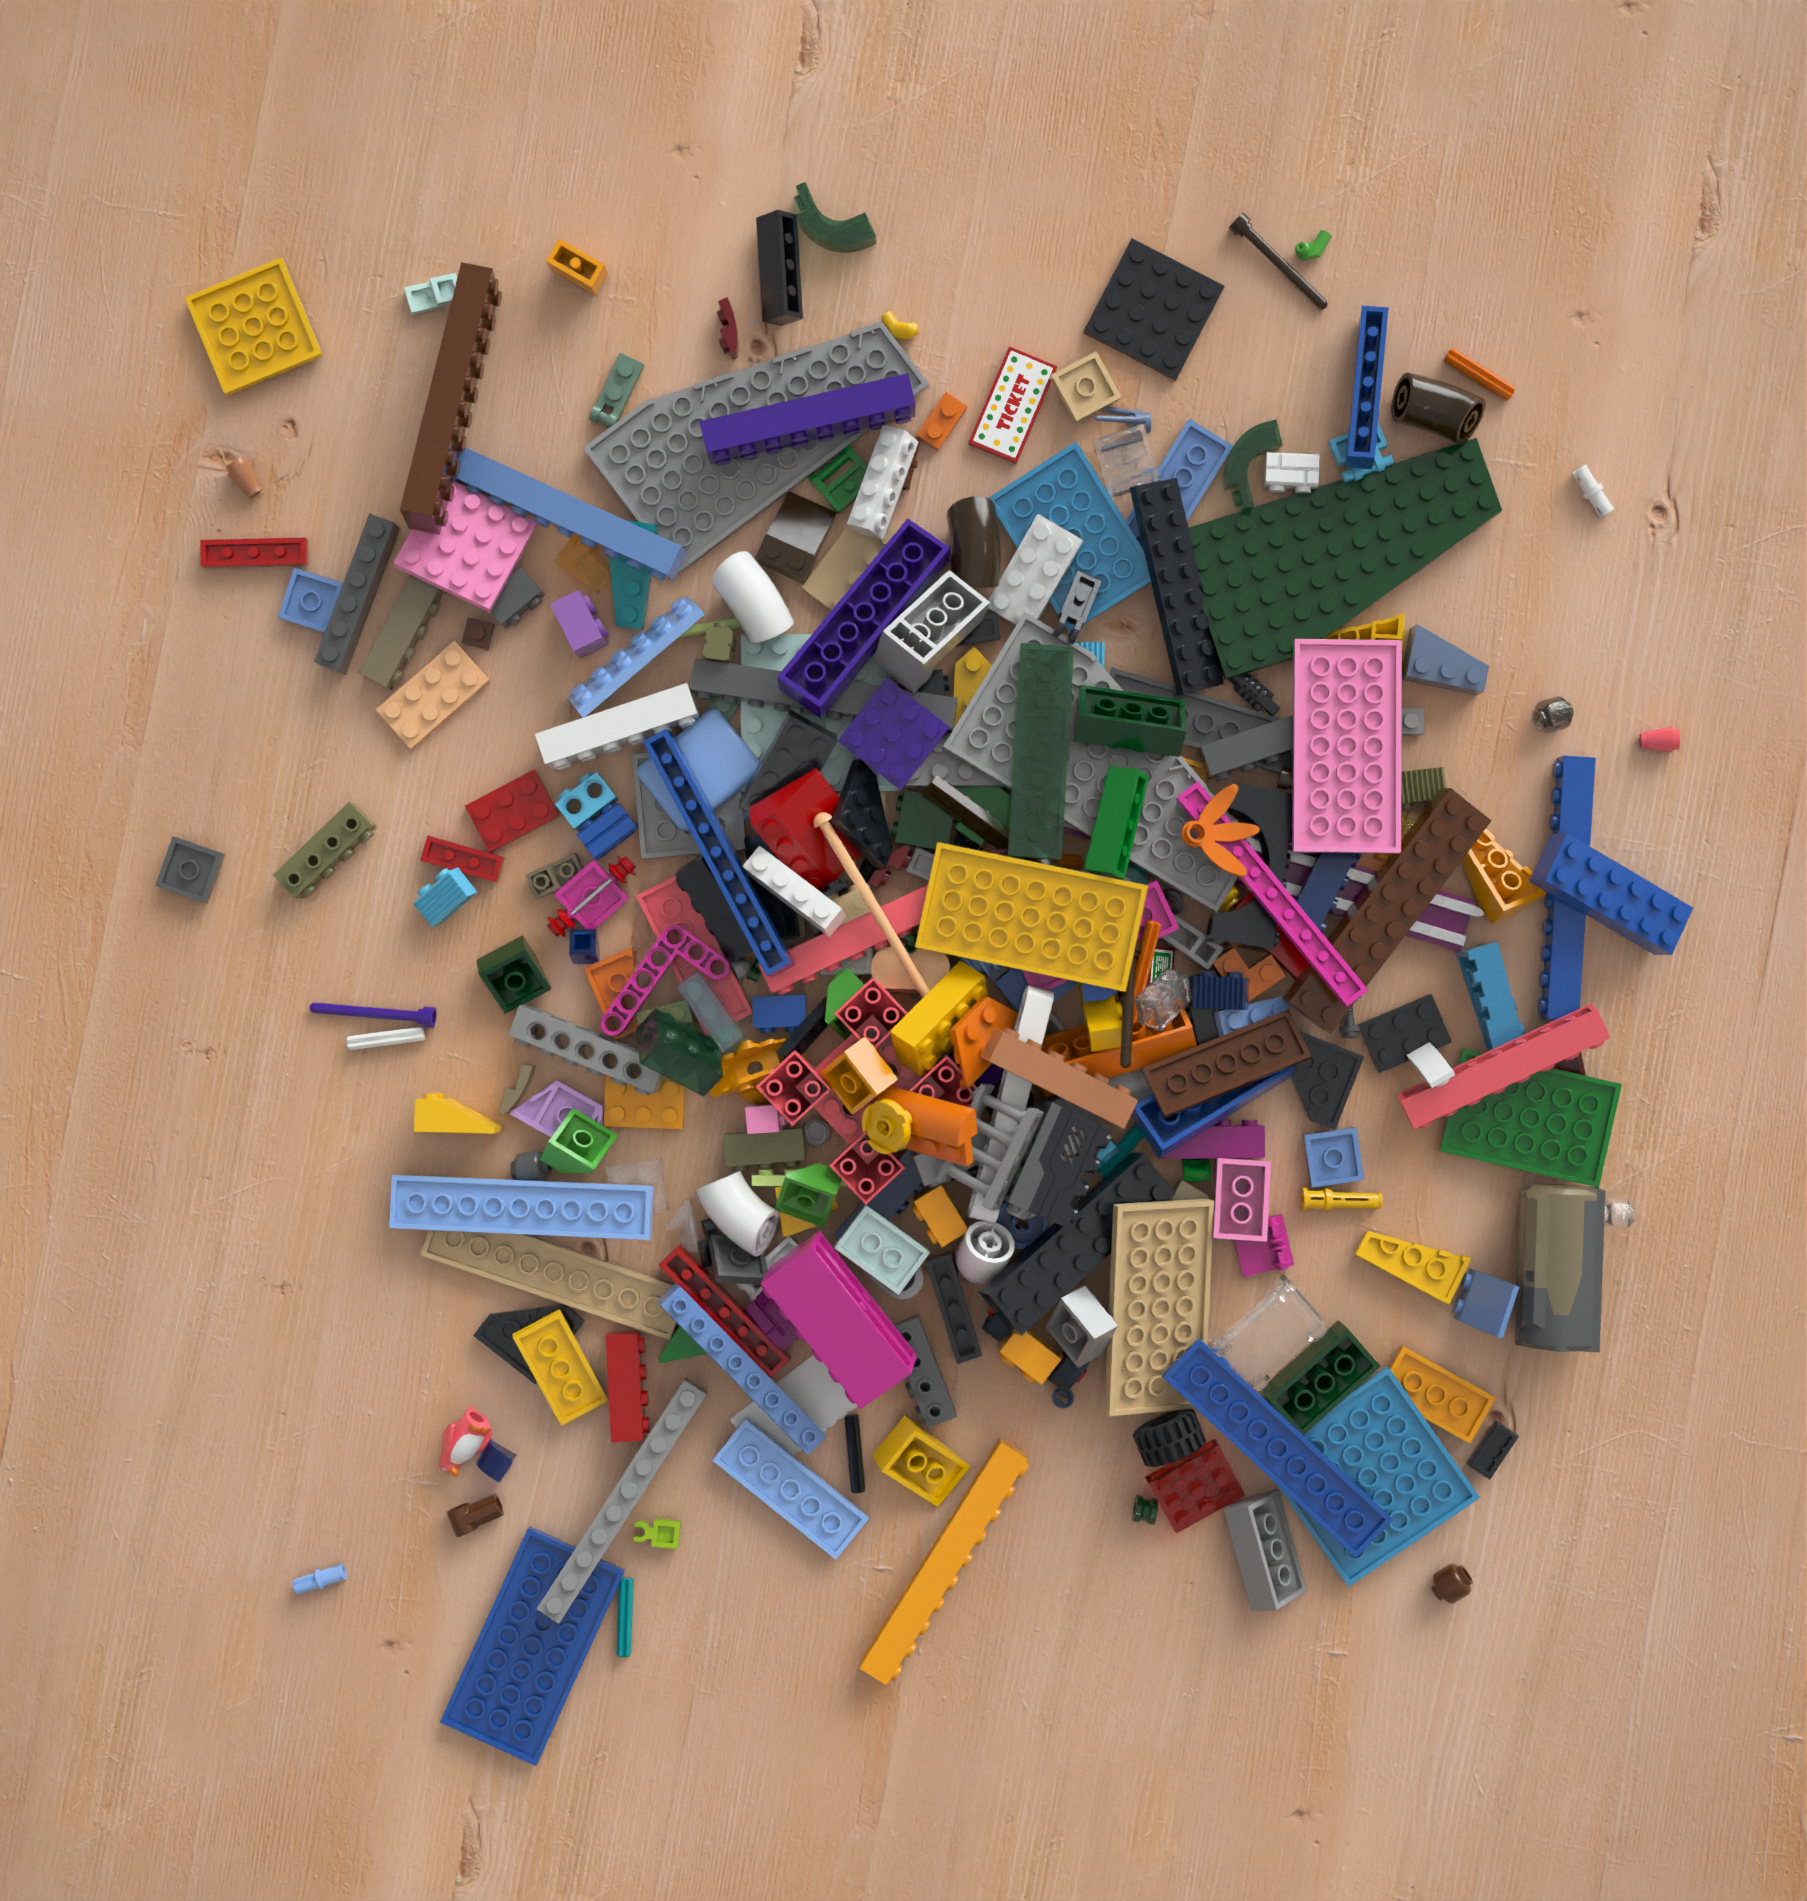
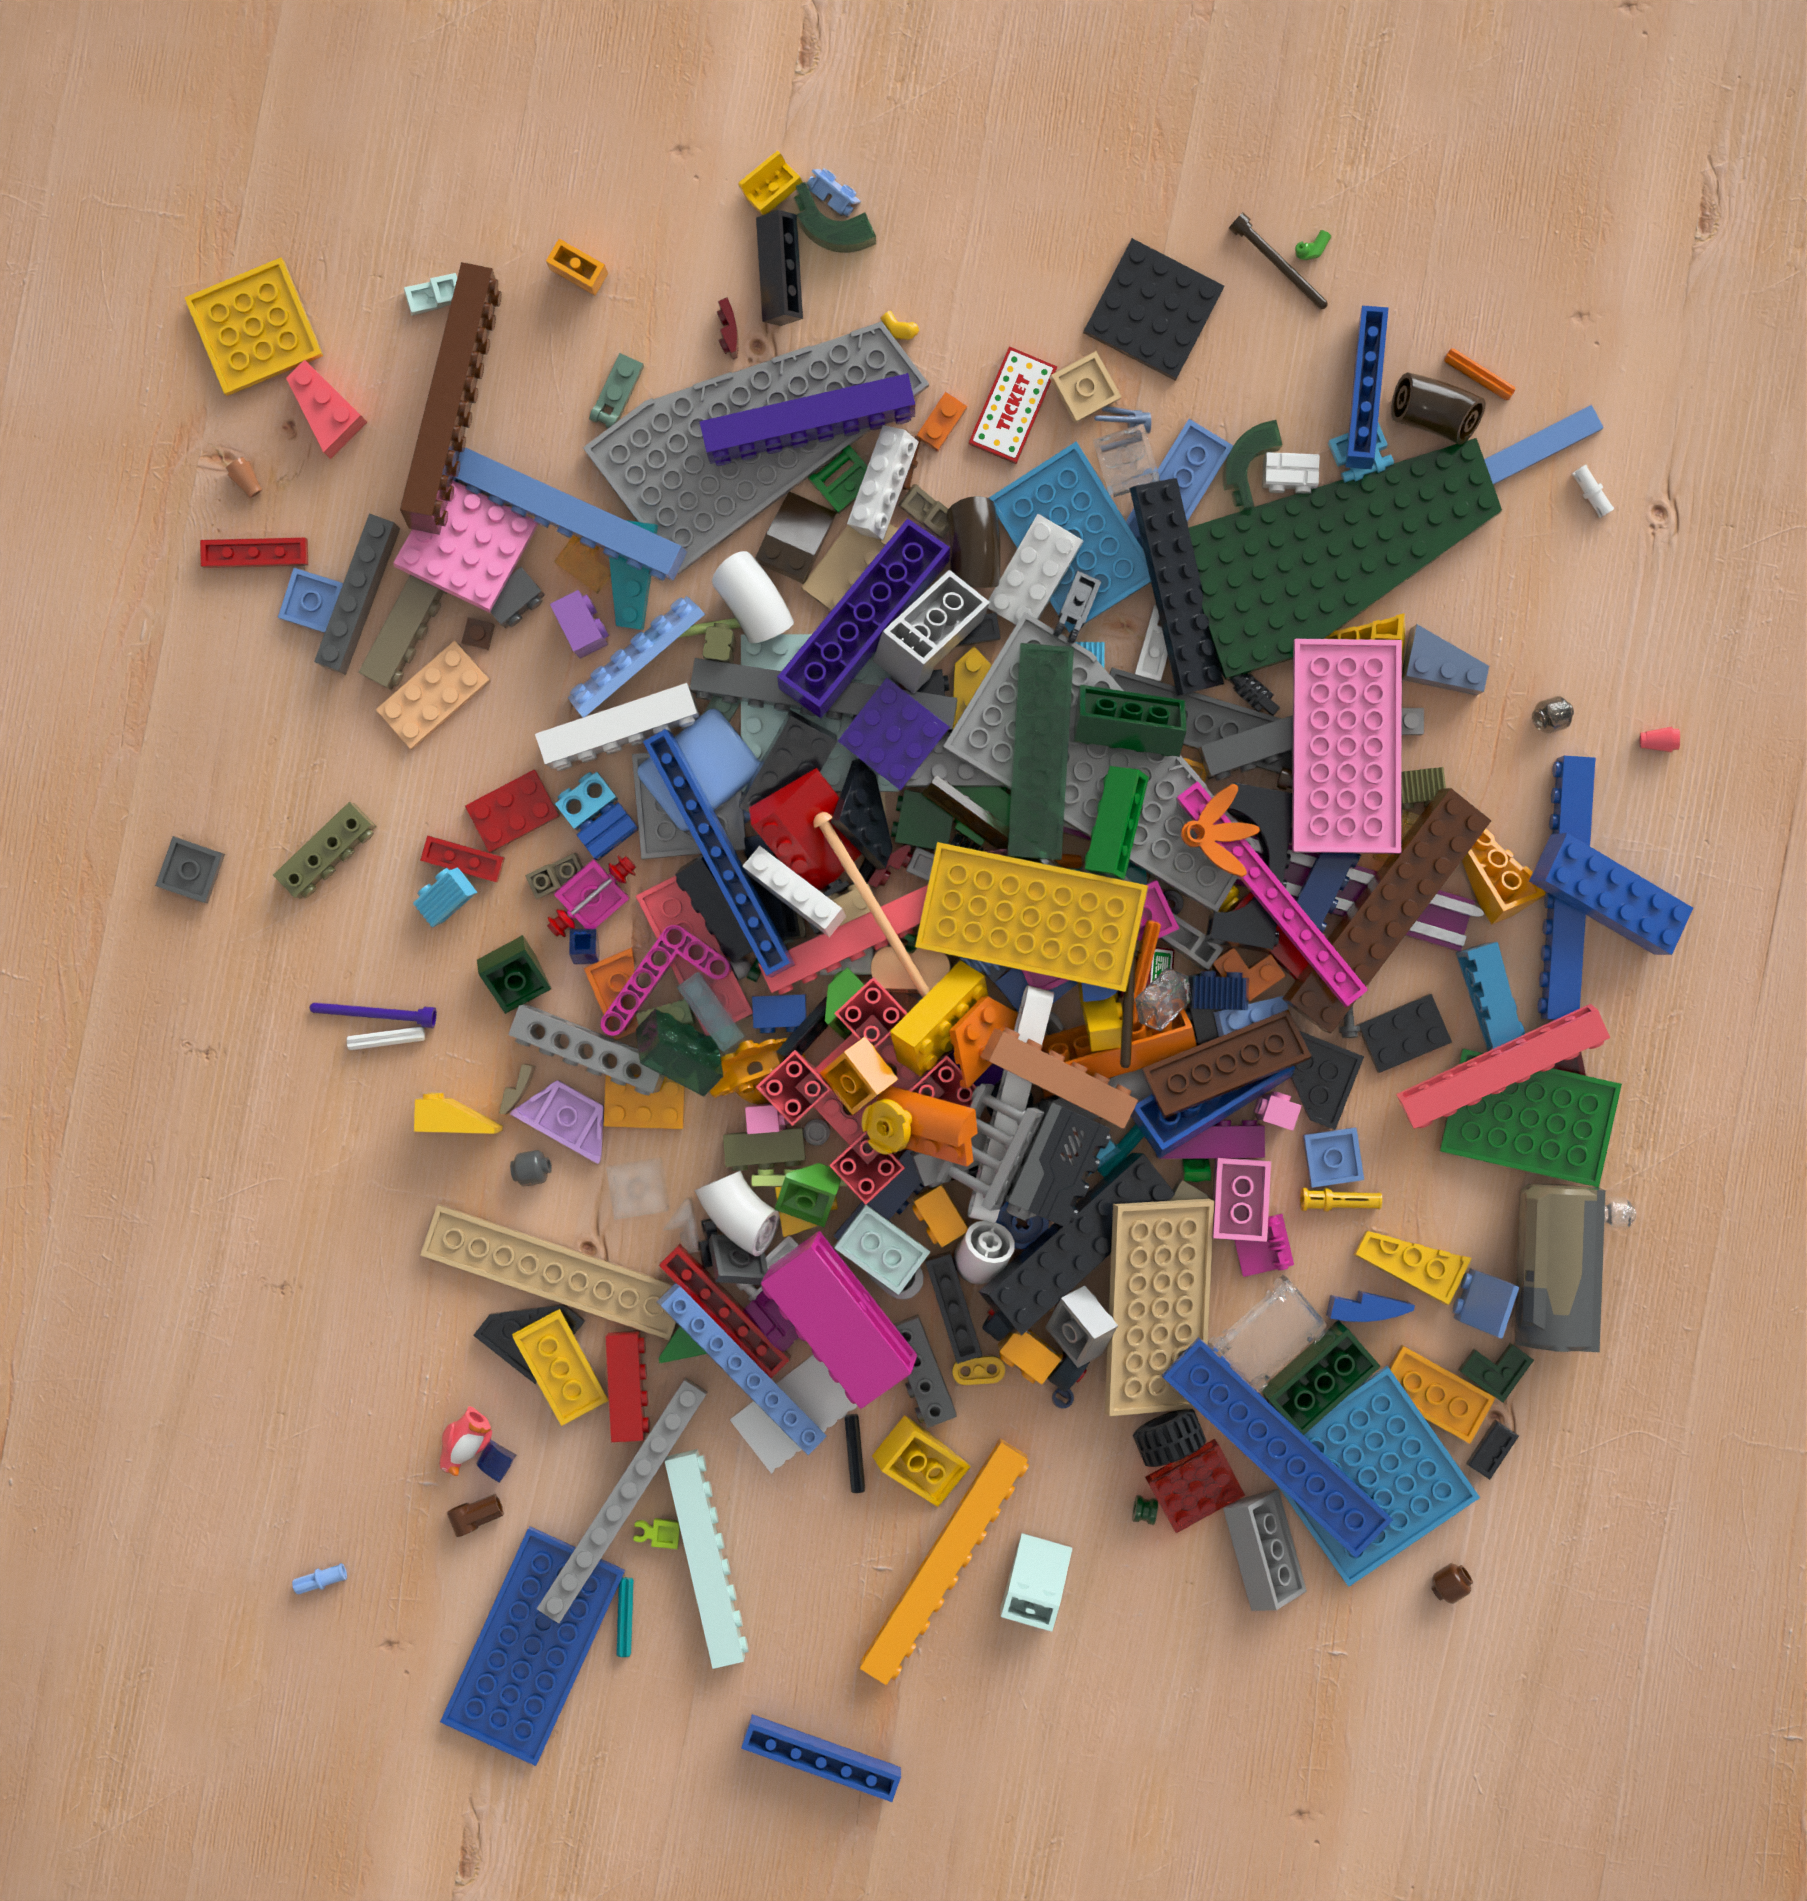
light blue plate [389,1175,654,1240] -> none
bright green slope [540,1108,618,1174] -> none
light blue plate [712,1418,869,1560] -> none
white slope [1406,1042,1455,1088] -> none
none -> coral wedge [286,360,367,459]
none -> light aqua brick [665,1449,749,1669]
none -> yellow bracket [738,151,804,215]
none -> blue brick [741,1714,901,1802]
none -> light blue hinge [806,168,861,217]
none -> dark tan slope [898,484,949,538]
none -> yellow plate [952,1355,1005,1385]
none -> light aqua slope [1000,1533,1072,1632]
none -> white plate [1135,605,1168,682]
none -> bright pink brick [1254,1091,1302,1131]
none -> blue slope [1326,1290,1415,1322]
none -> dark green plate [1458,1343,1534,1403]
none -> medium blue tile [1484,405,1604,485]

